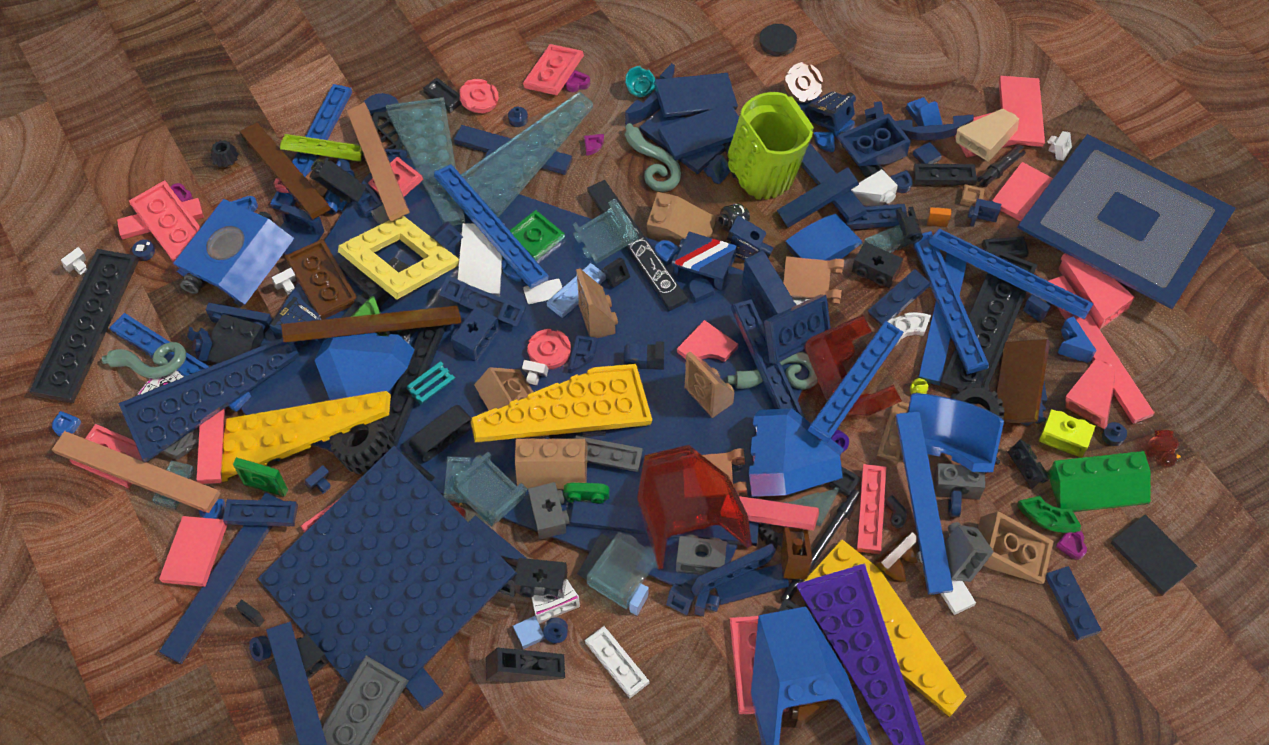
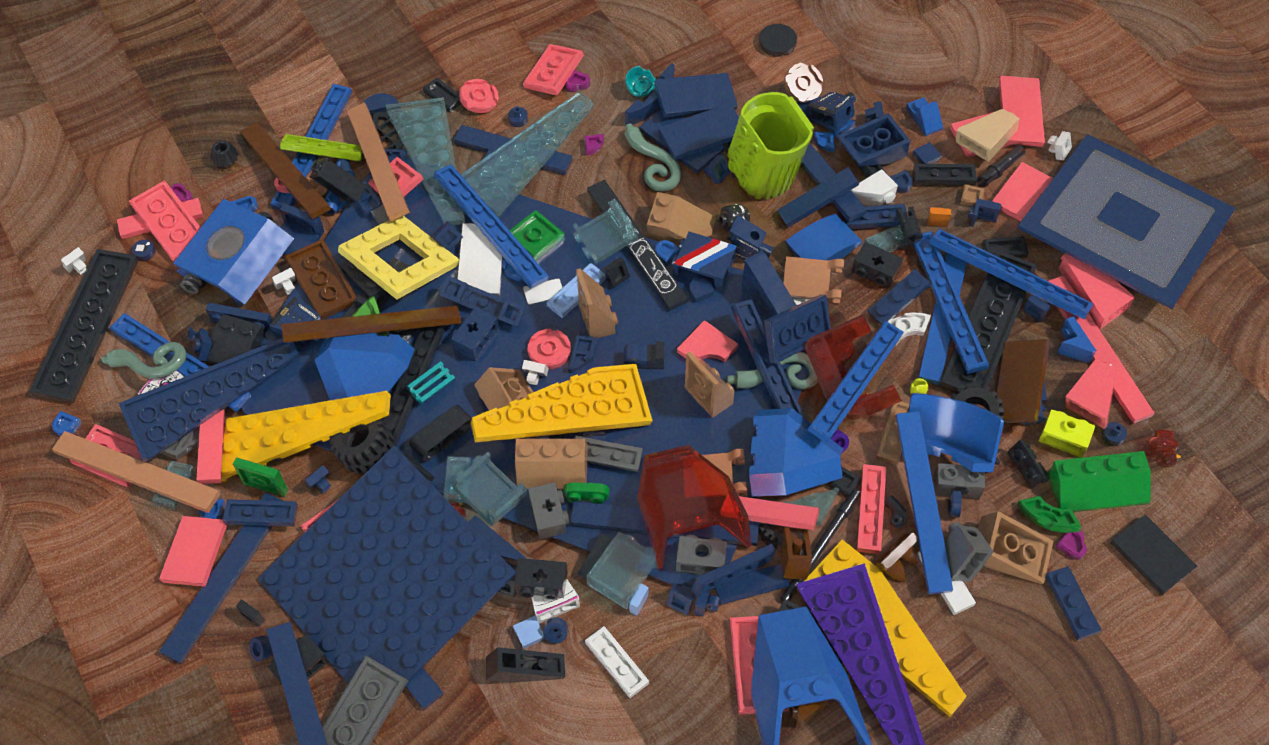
dark blue slope [895,114,974,141] -> none

